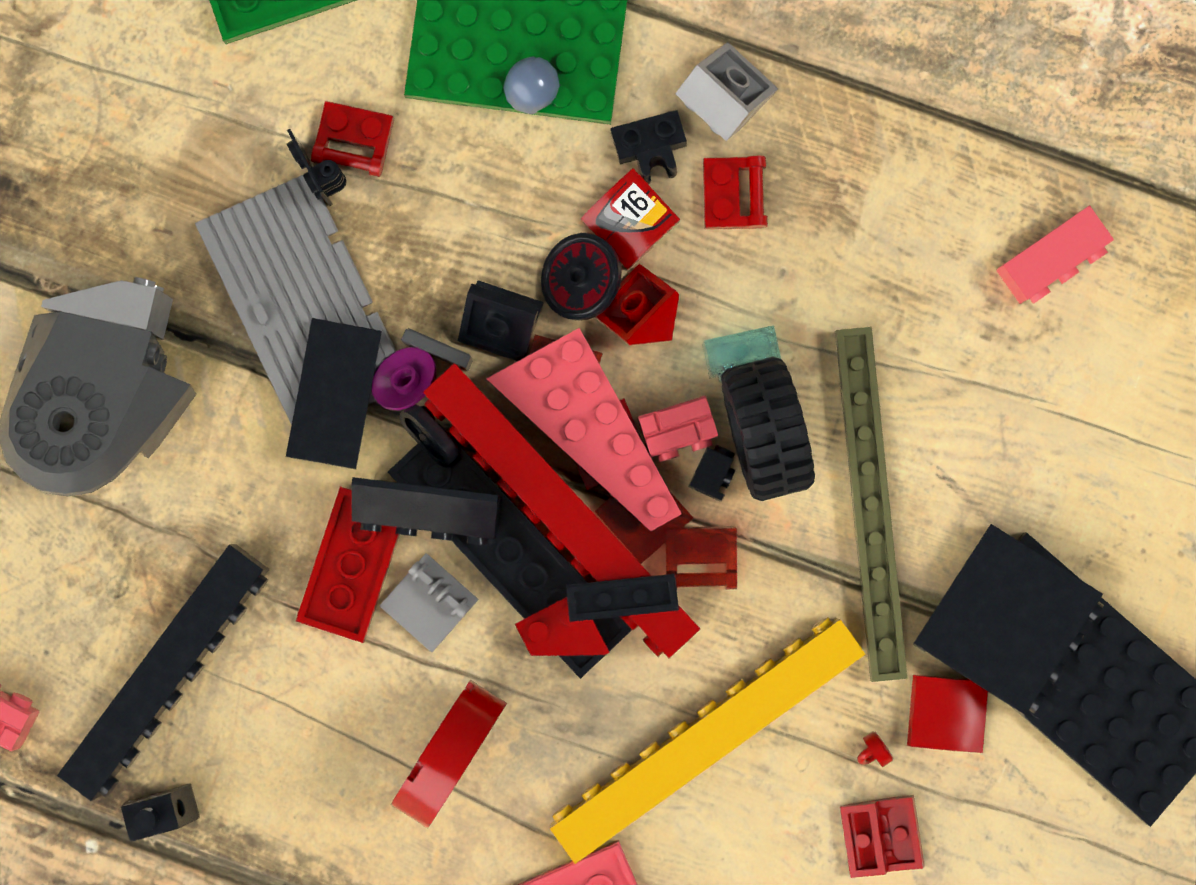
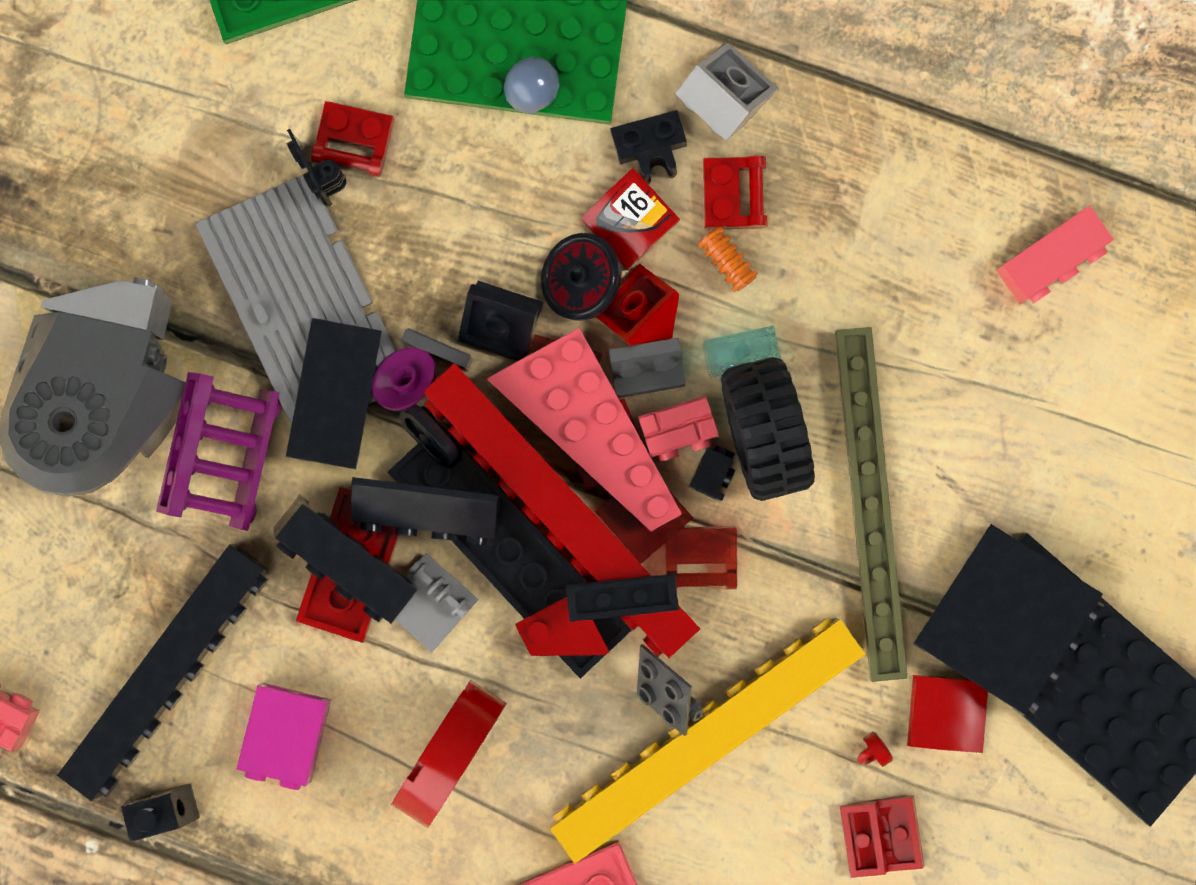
none -> magenta fence [156,372,280,531]
none -> dark pink brick [236,683,332,790]
none -> black wedge [274,494,418,624]
none -> dark grey bracket [609,338,685,398]
none -> dark grey hinge [637,644,704,736]
none -> orange piece [697,226,758,292]

